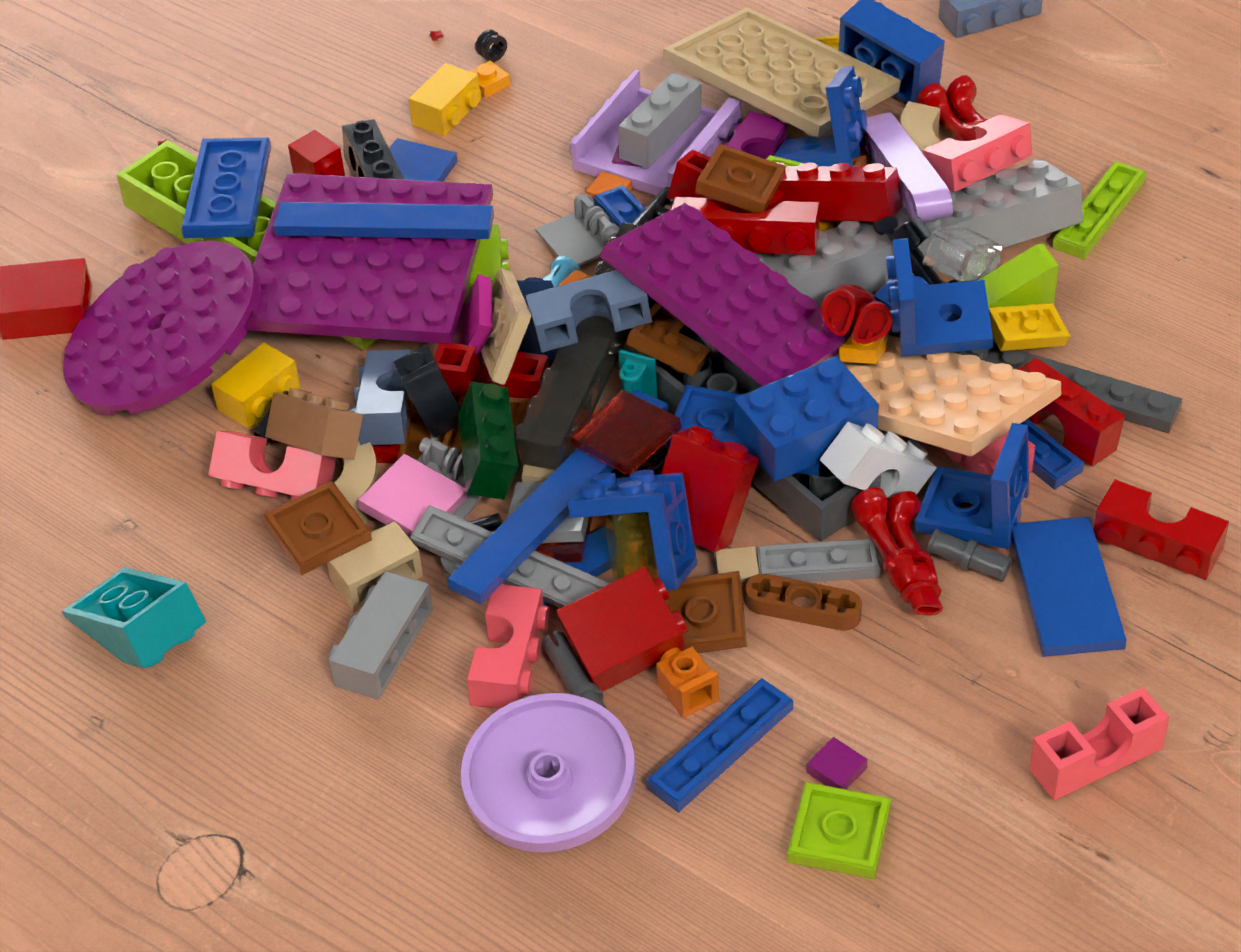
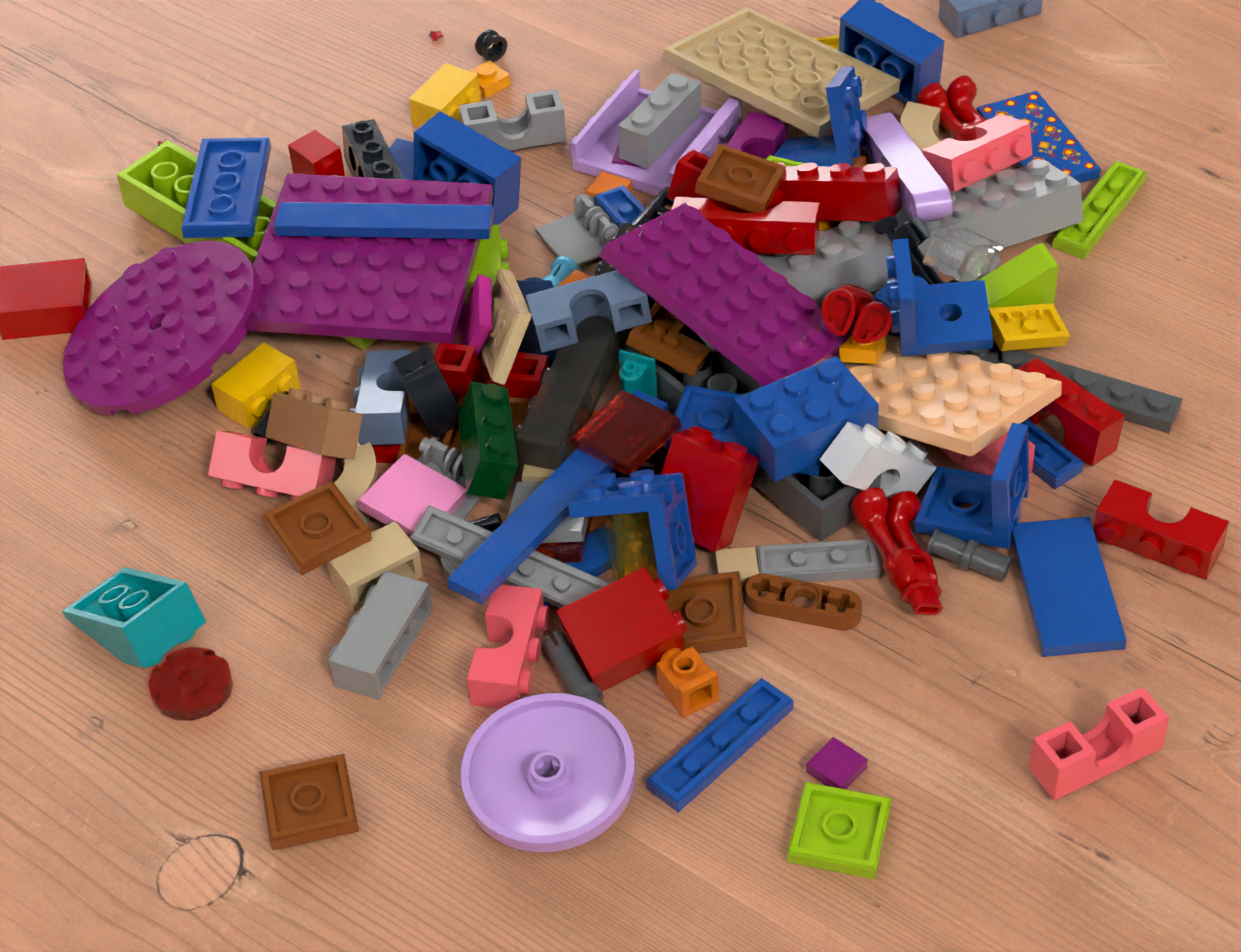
none -> clear red tile [148,647,233,721]
none -> dark orange plate [259,754,359,850]
none -> blue brick [413,111,521,225]
none -> light grey arch [459,89,566,151]
none -> blue tile [977,91,1101,183]

